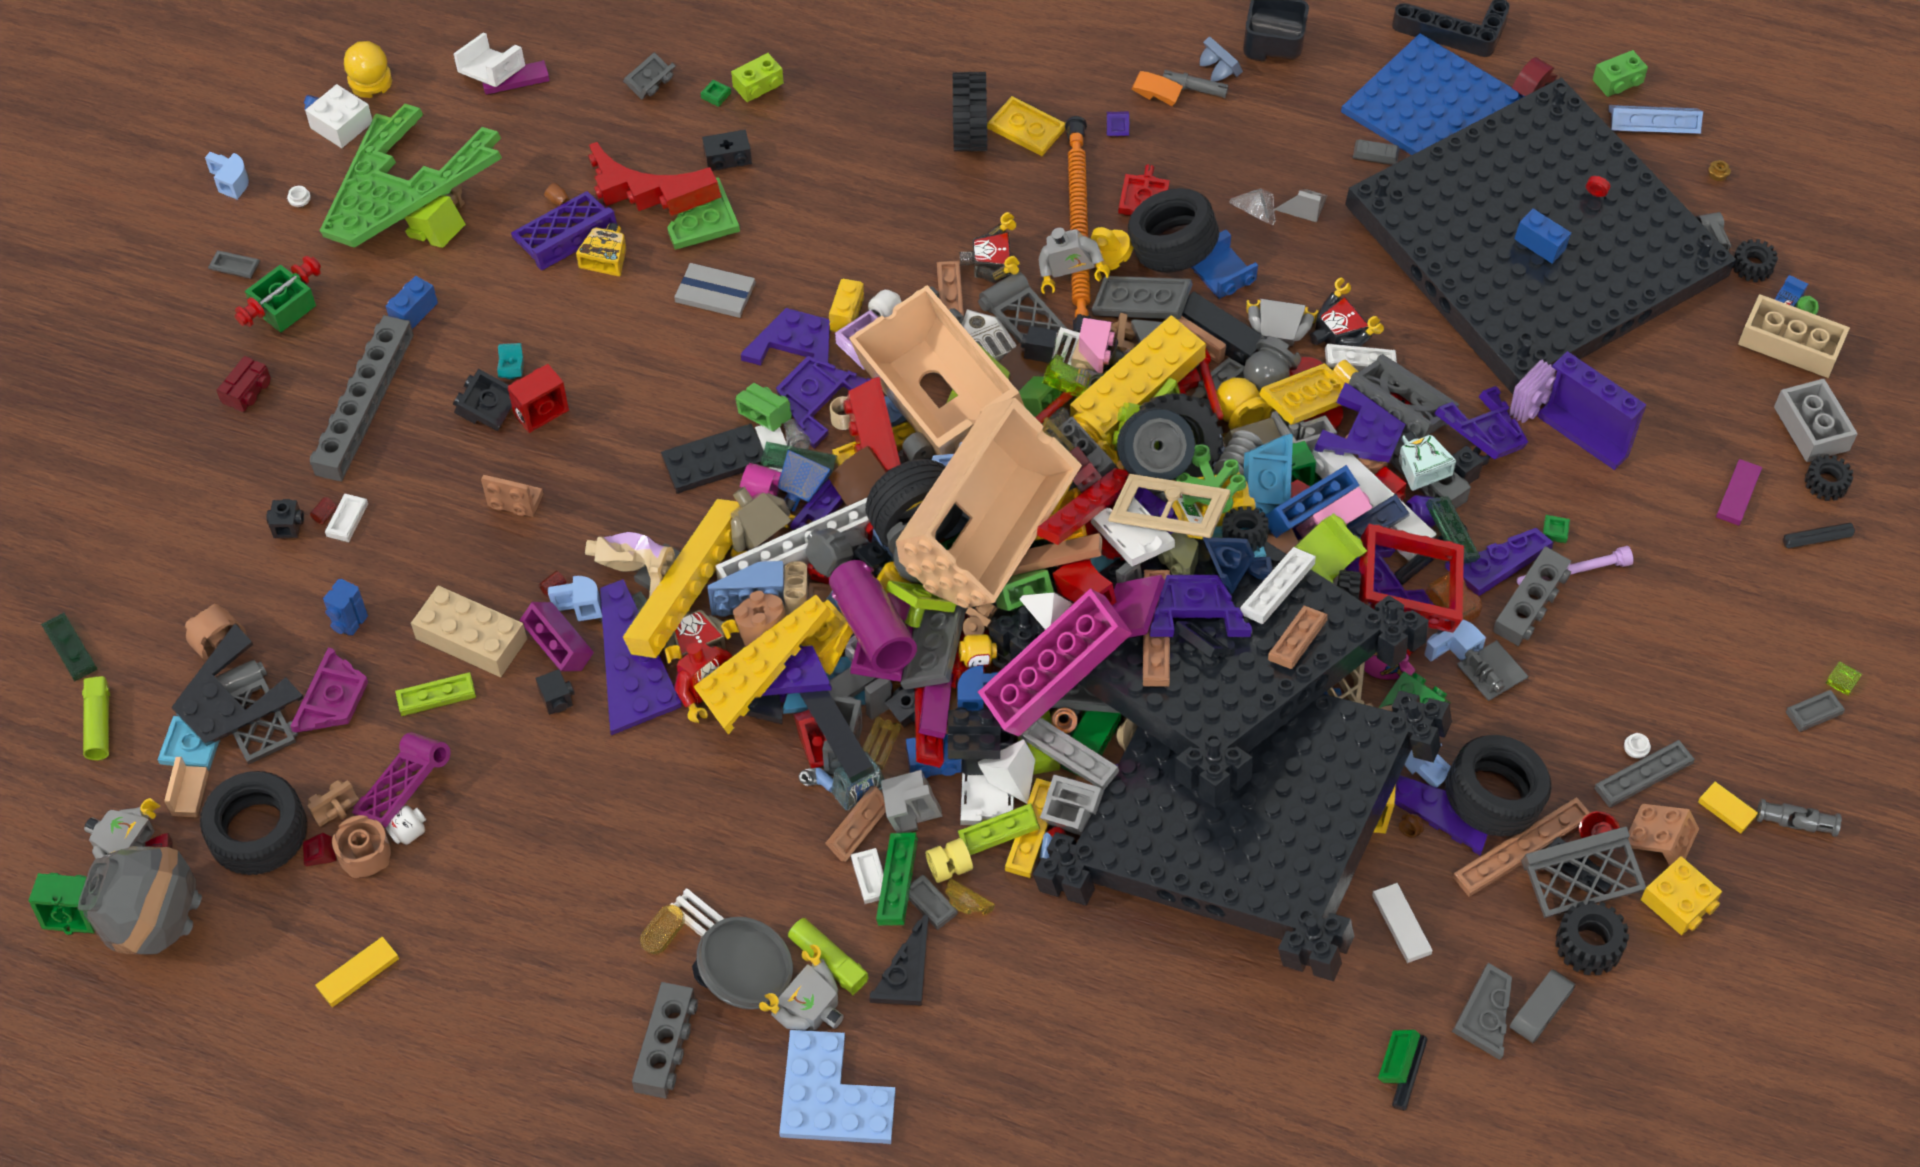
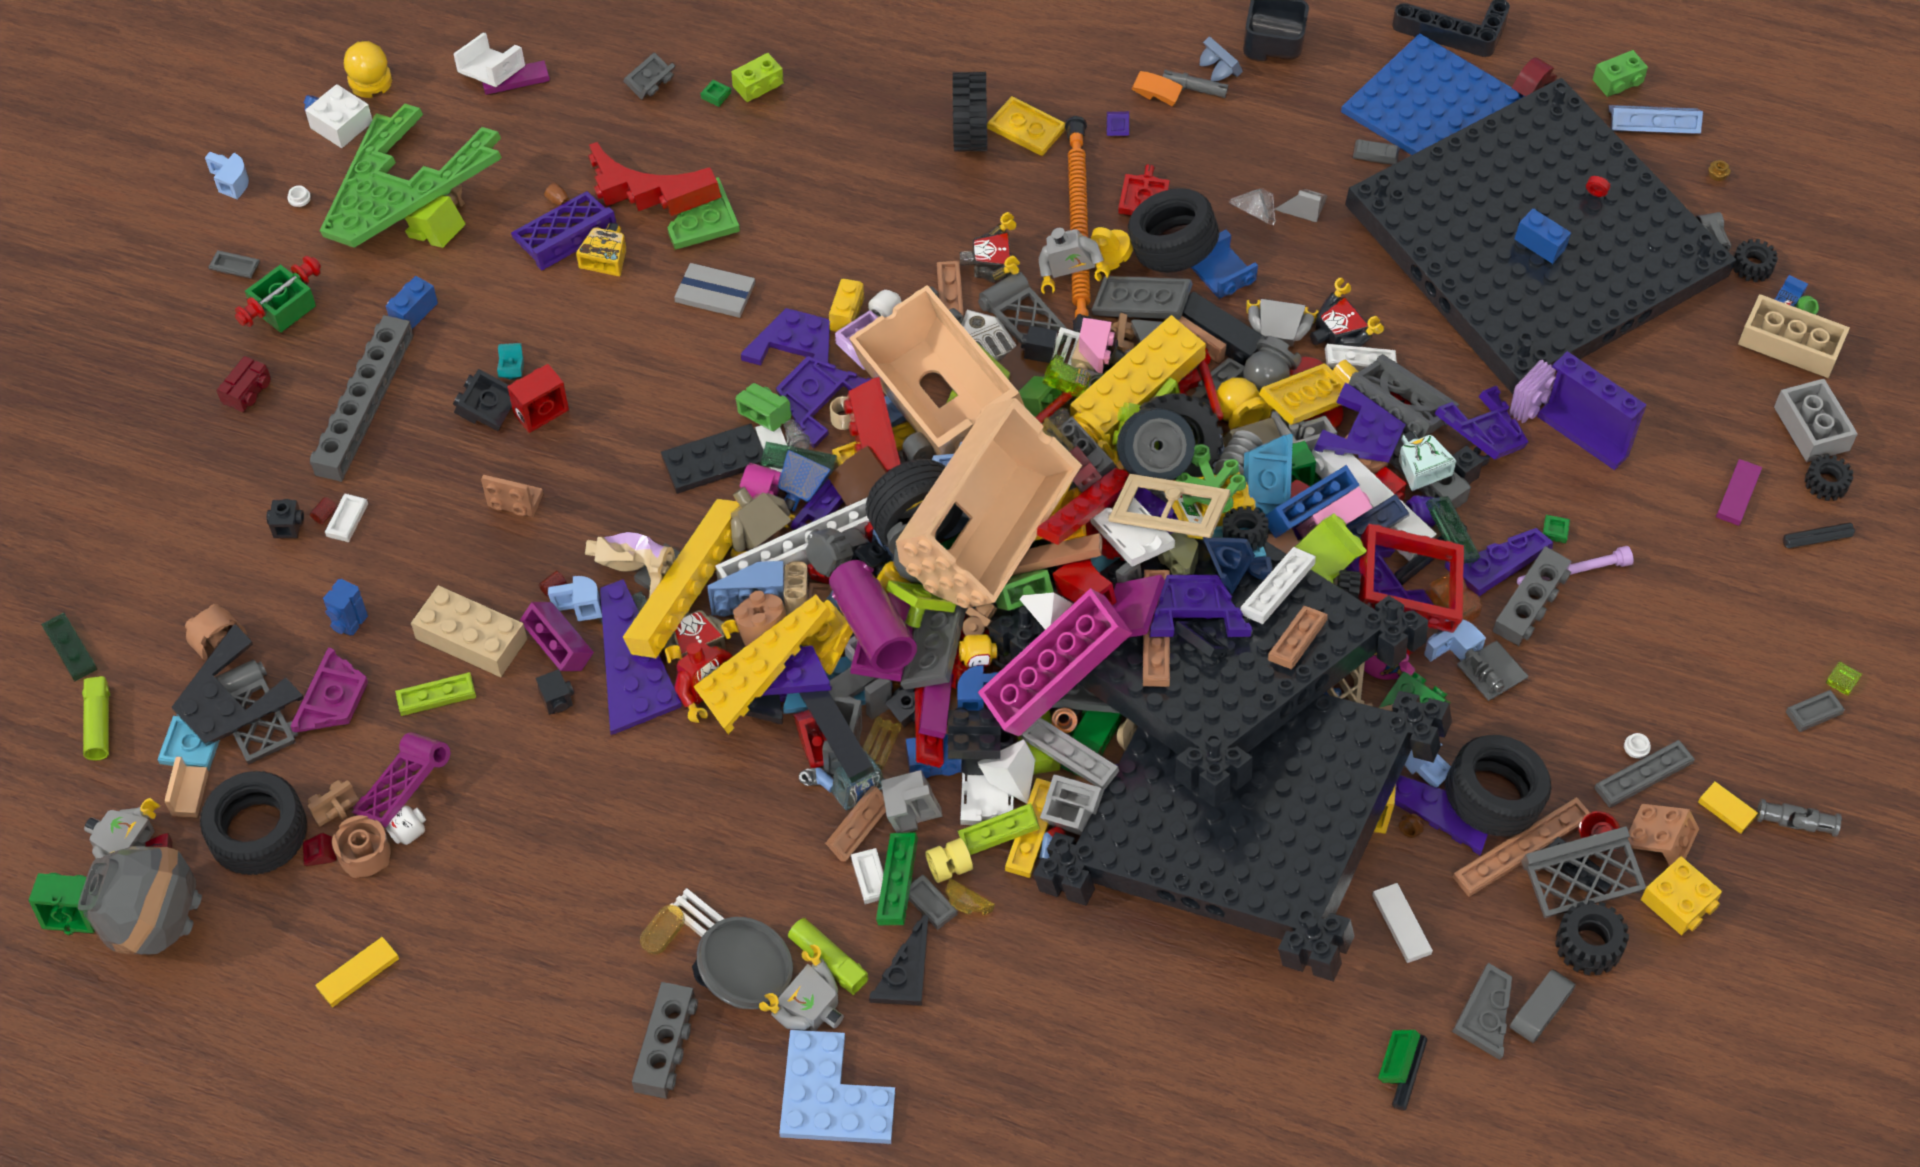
black brick [702,129,752,171] -> none

